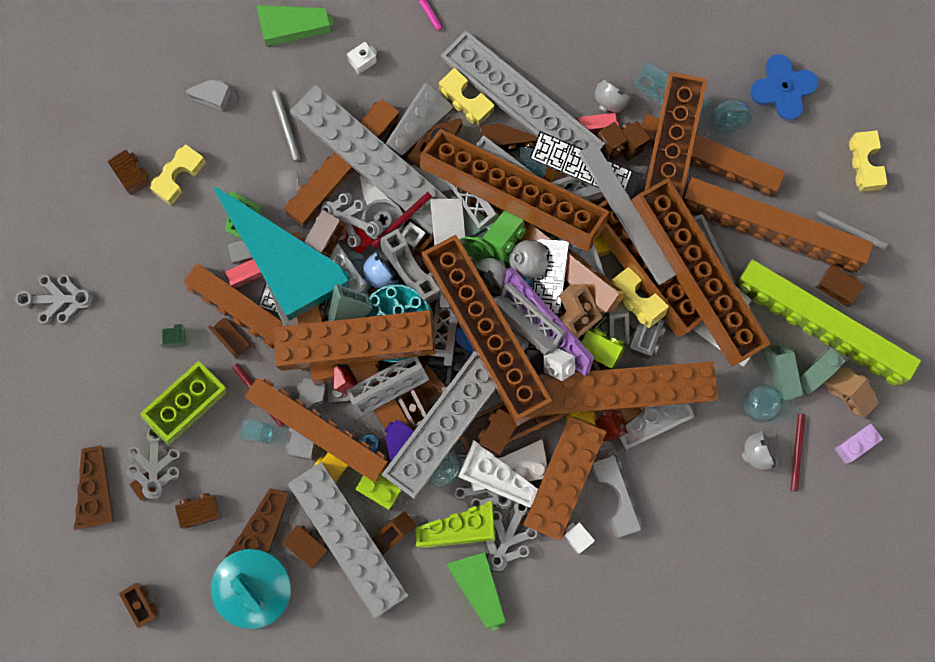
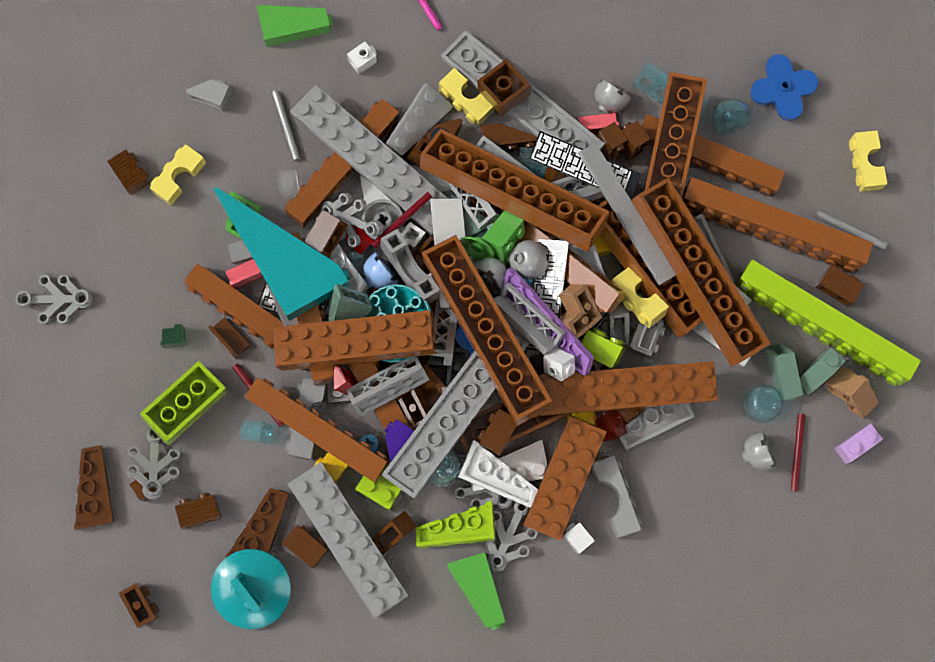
none -> reddish brown brick [477,58,531,116]

